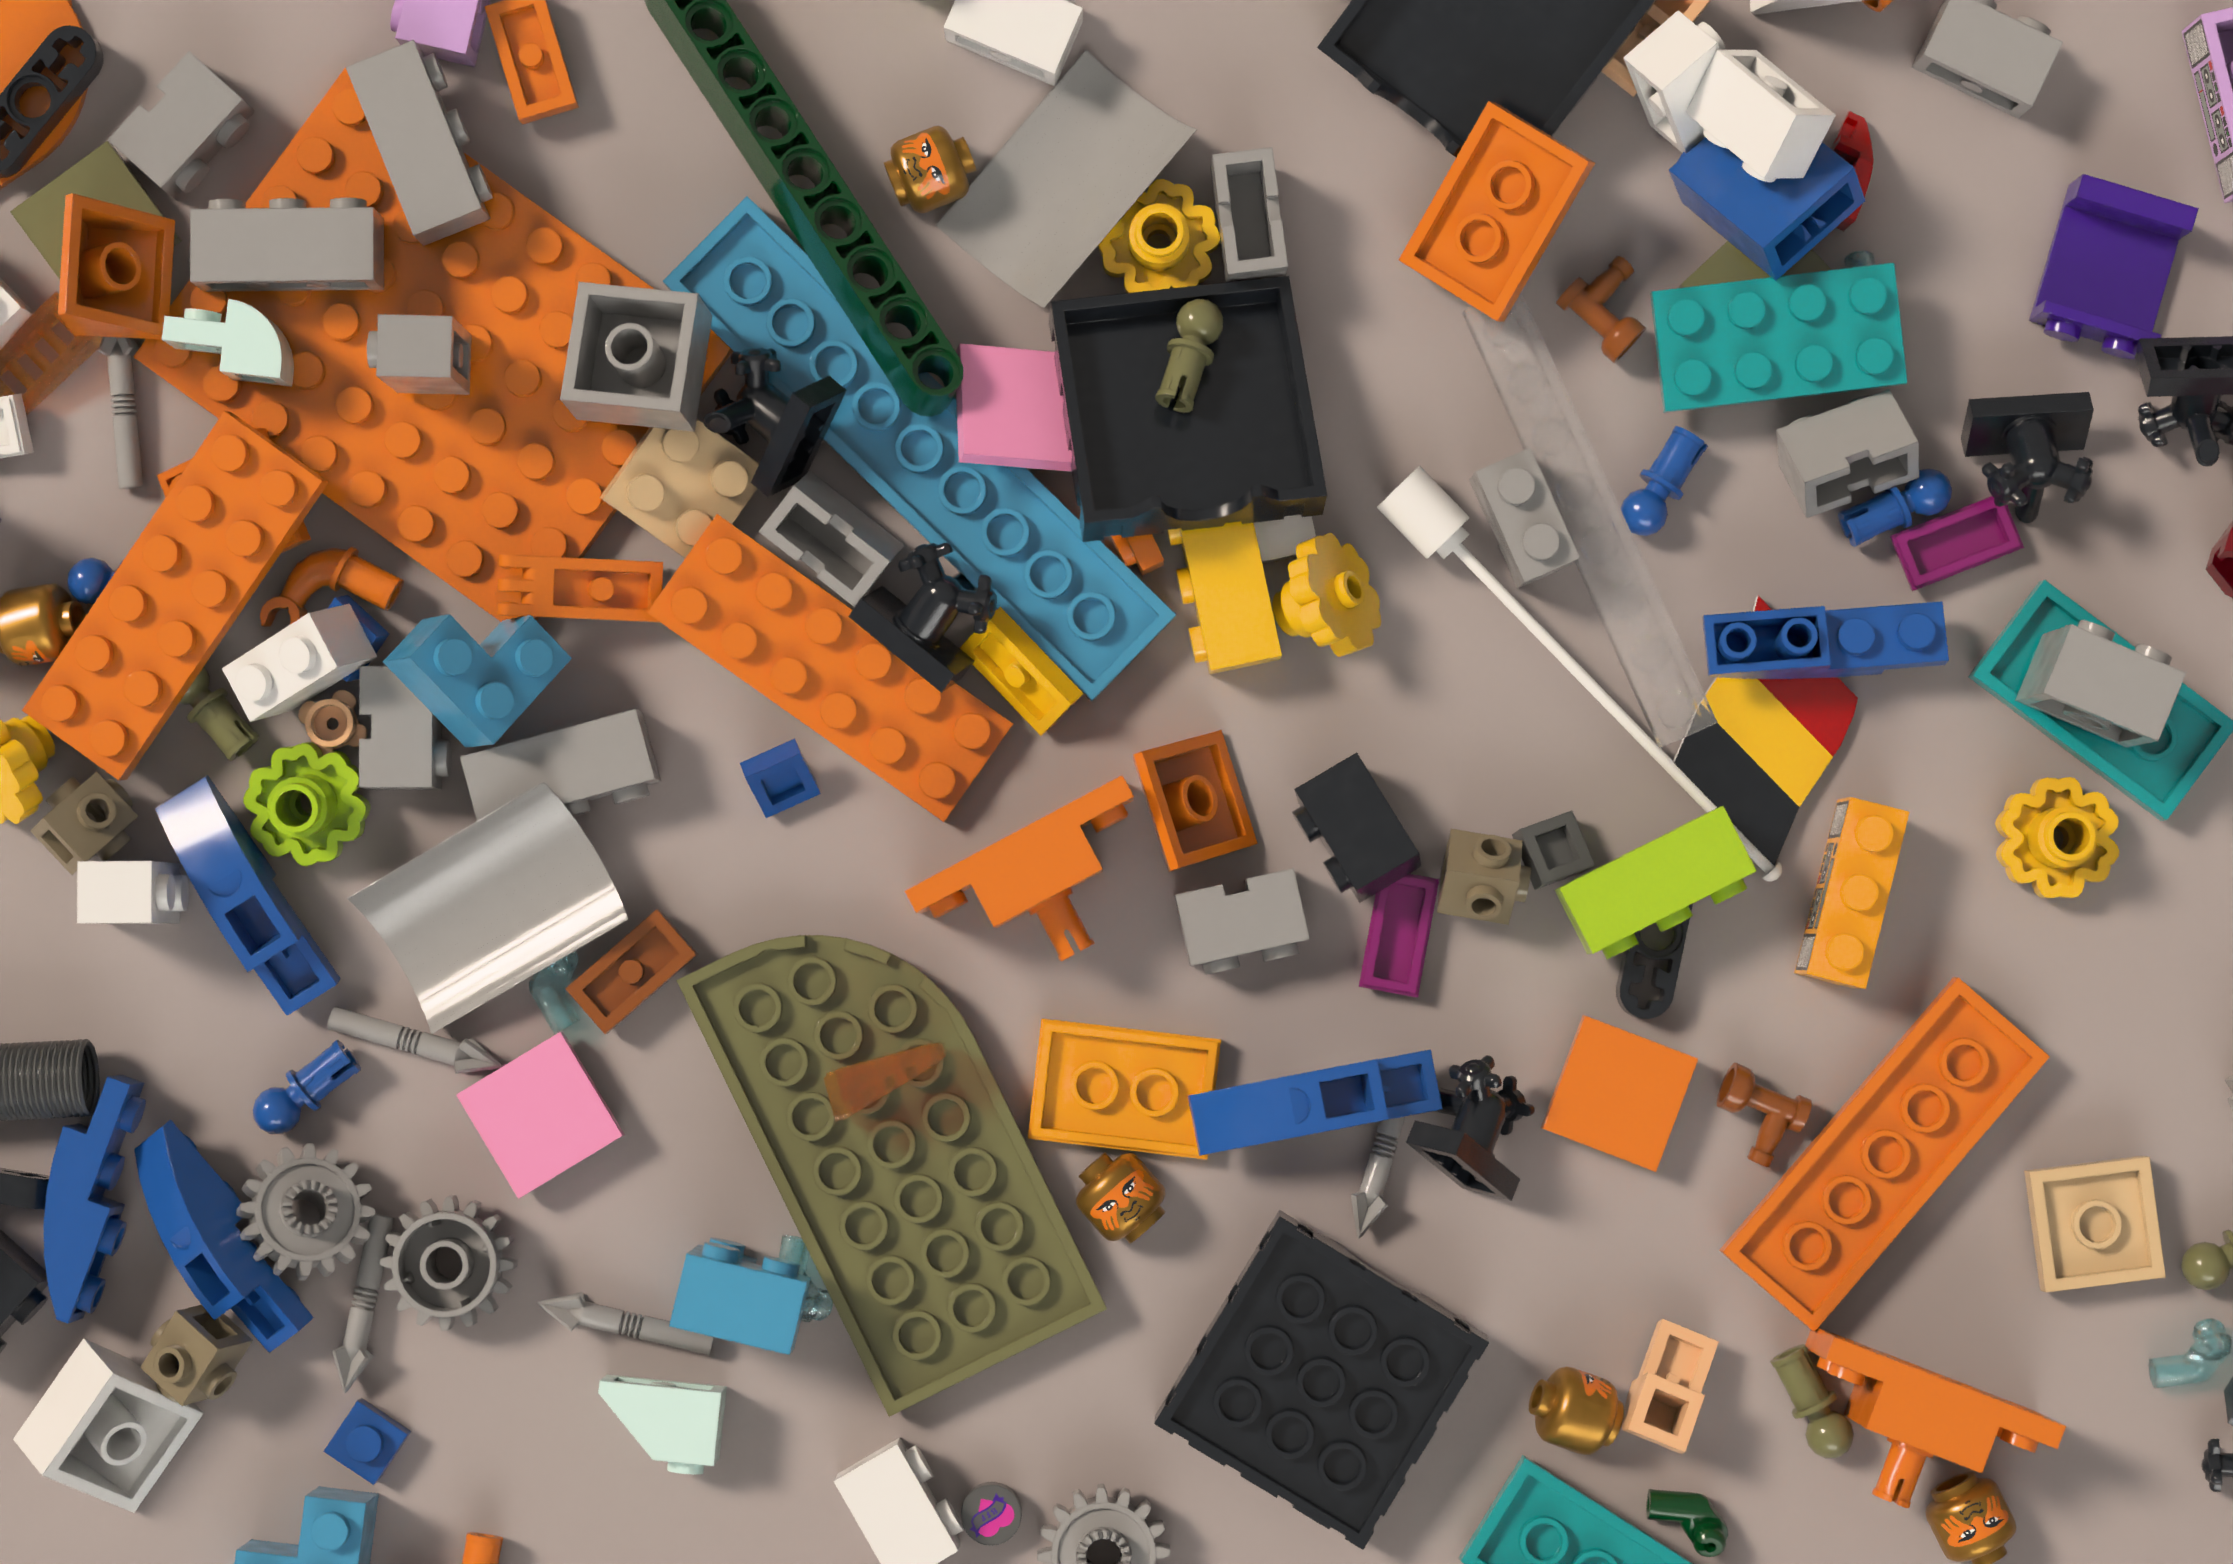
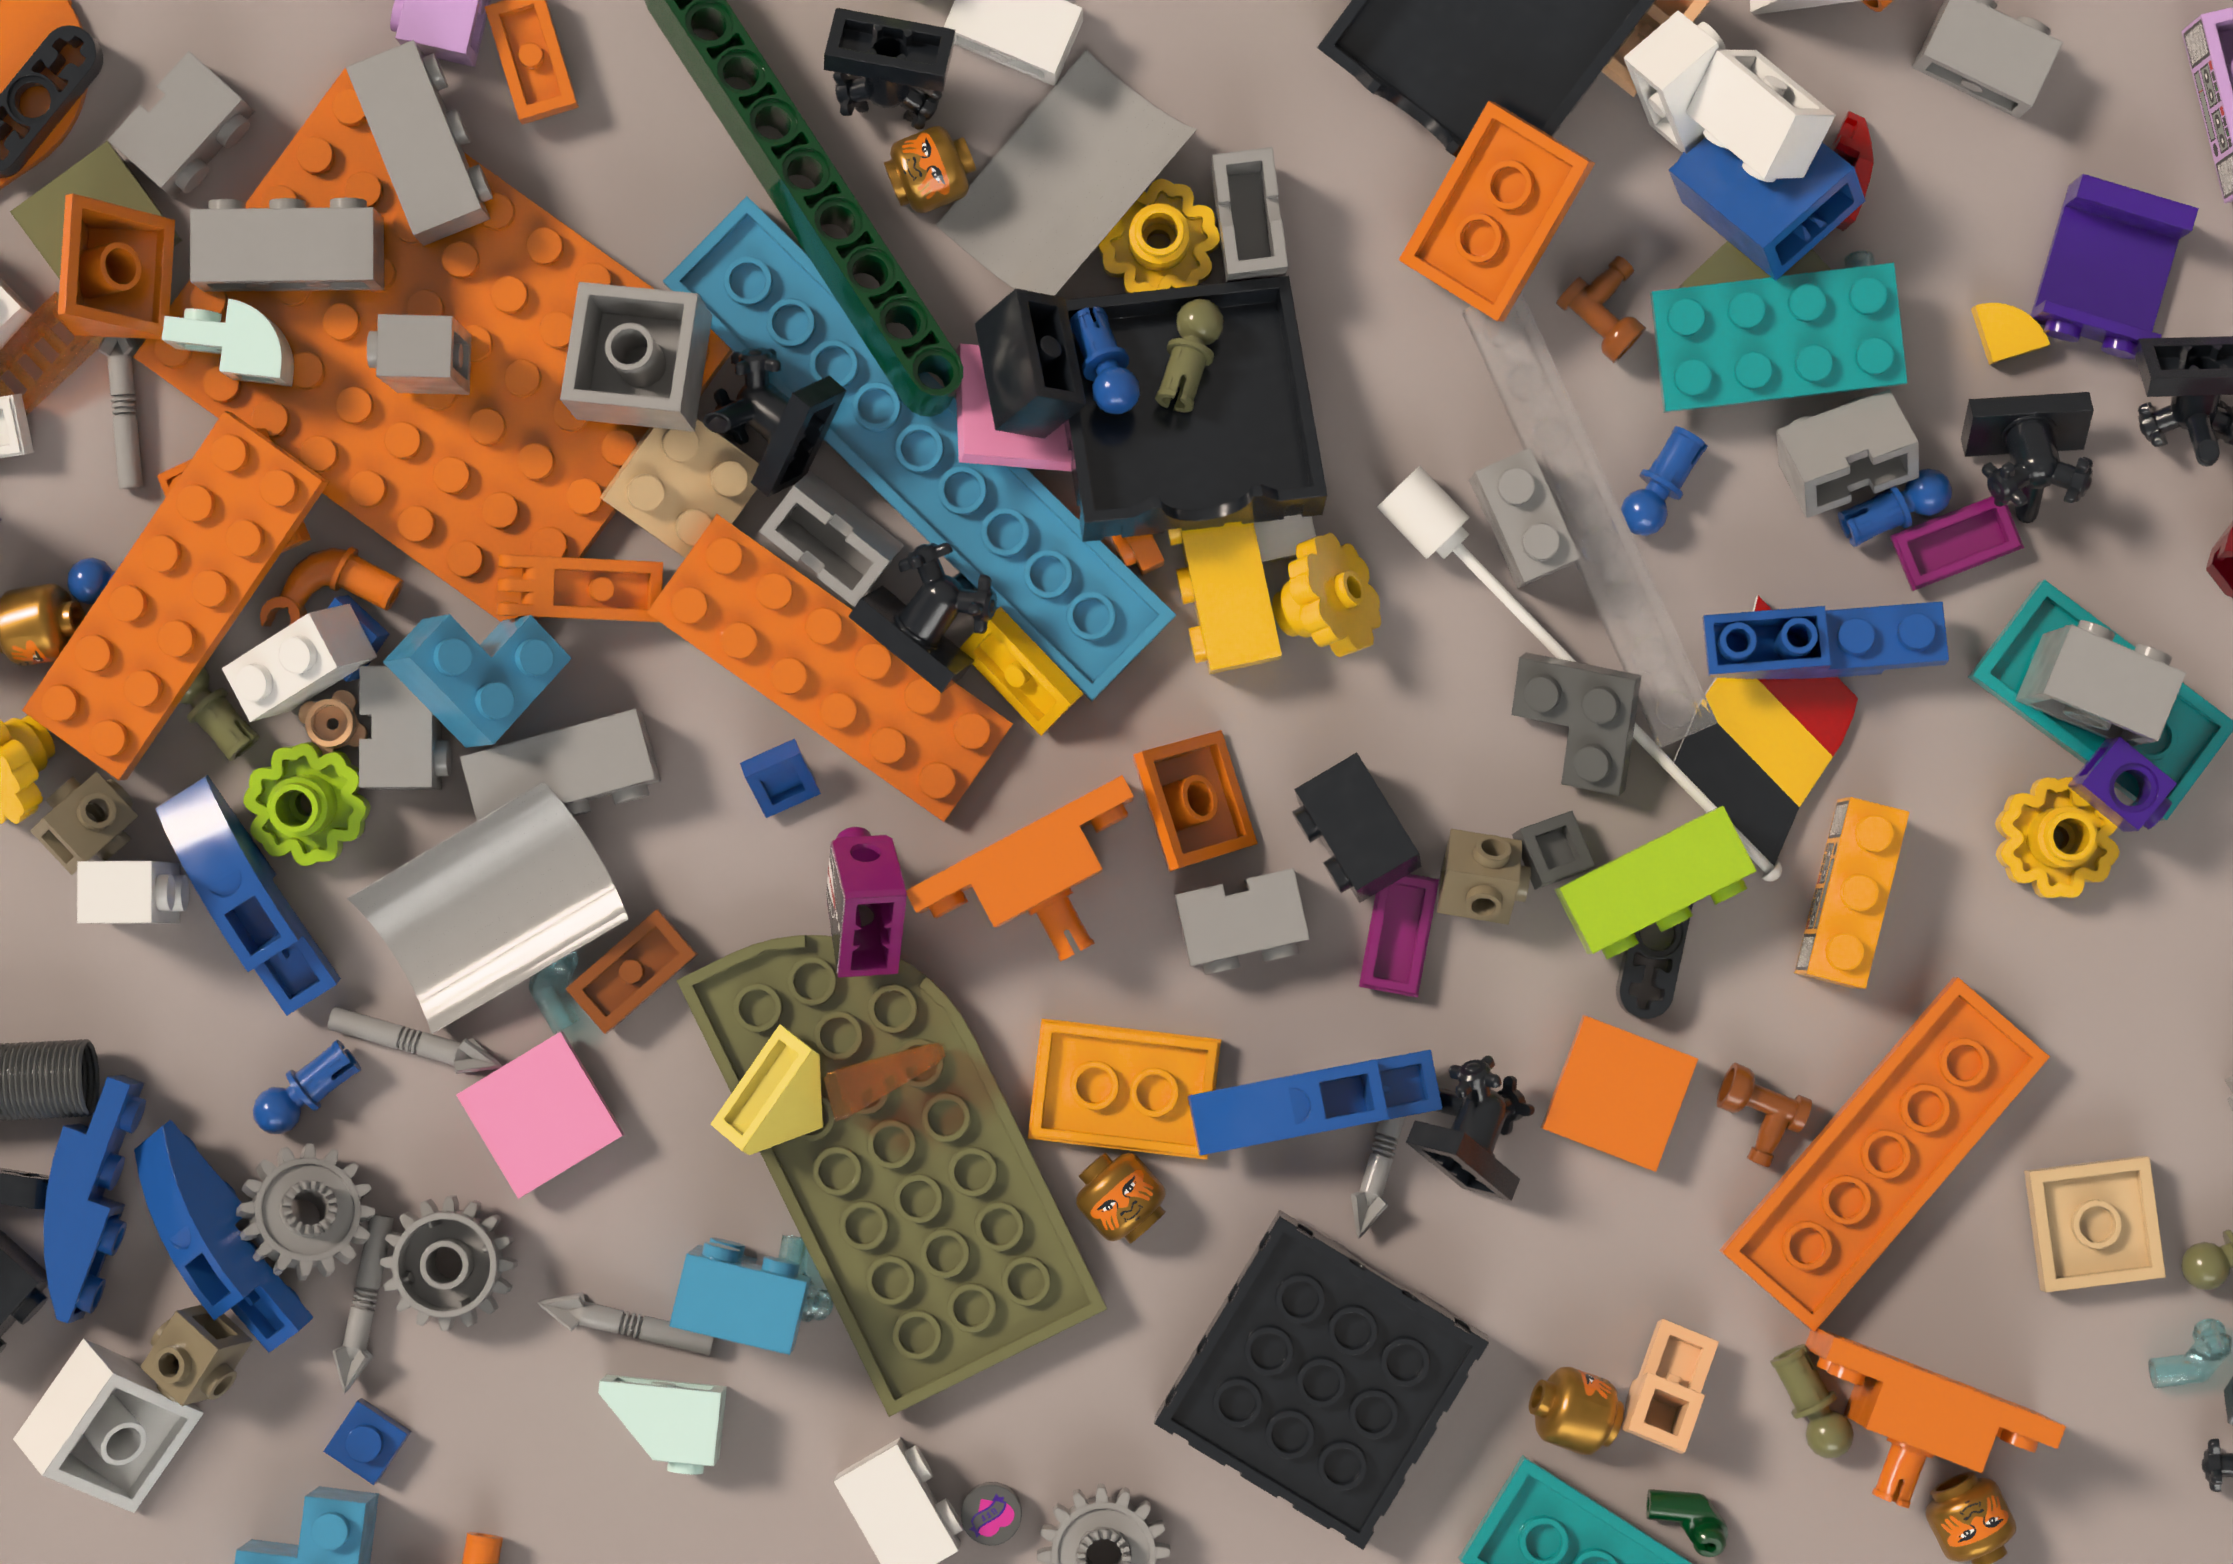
none -> light yellow slope [711,1024,823,1155]
none -> black piece [824,8,955,130]
none -> magenta torso [826,827,907,978]
none -> black brick [975,288,1087,439]
none -> blue pin [1070,307,1140,414]
none -> dark grey plate [1511,652,1642,796]
none -> yellow tile [1971,303,2050,365]
none -> dark purple brick [2068,737,2177,832]

